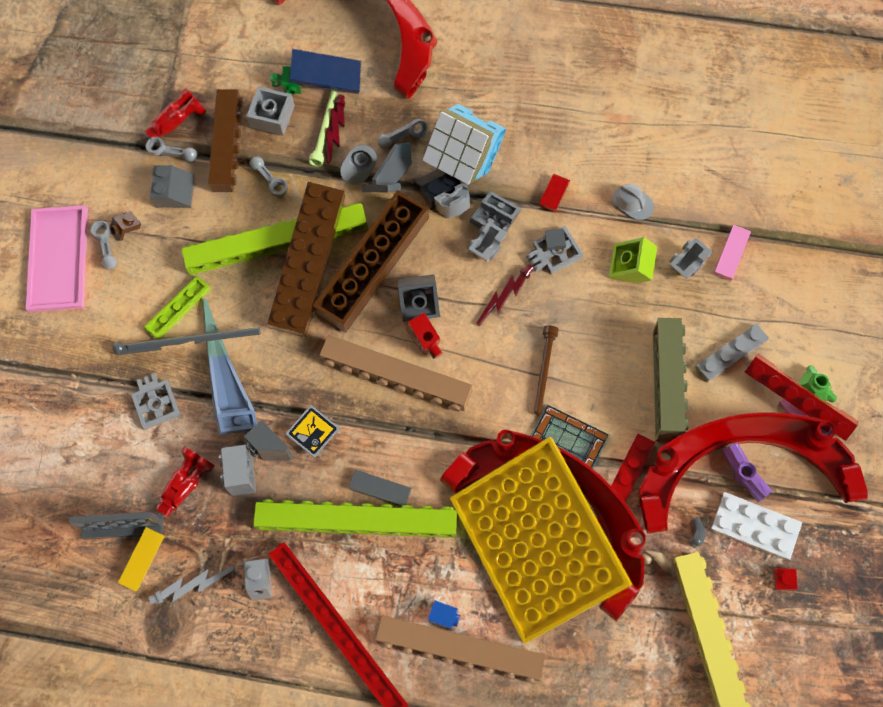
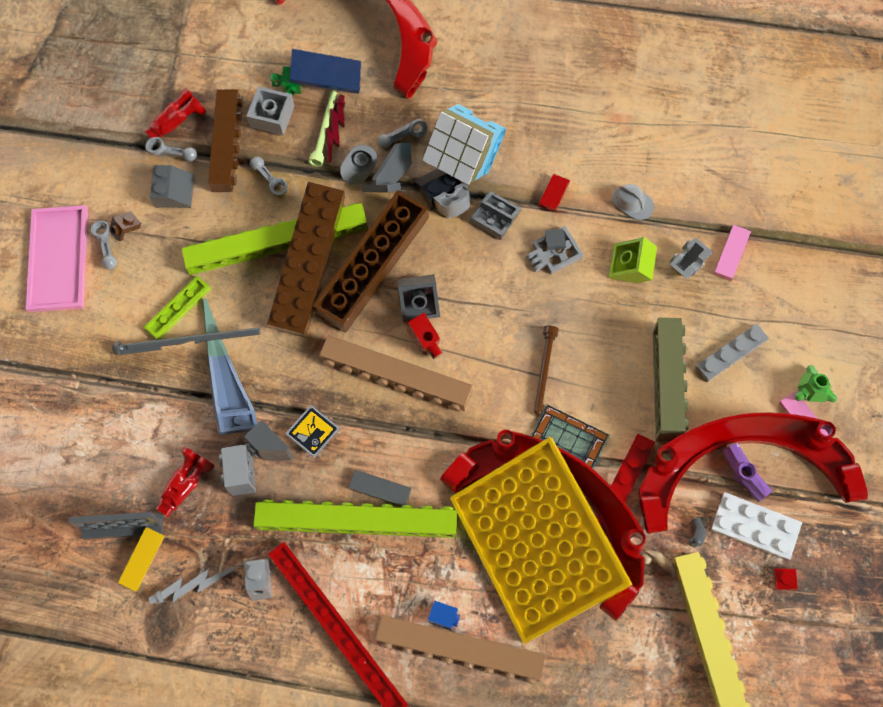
light grey piece [131,373,181,430] -> none
light grey cylinder [467,221,508,262] -> none
dark red piece [477,265,534,326] -> none
red arch [744,353,859,441] -> none

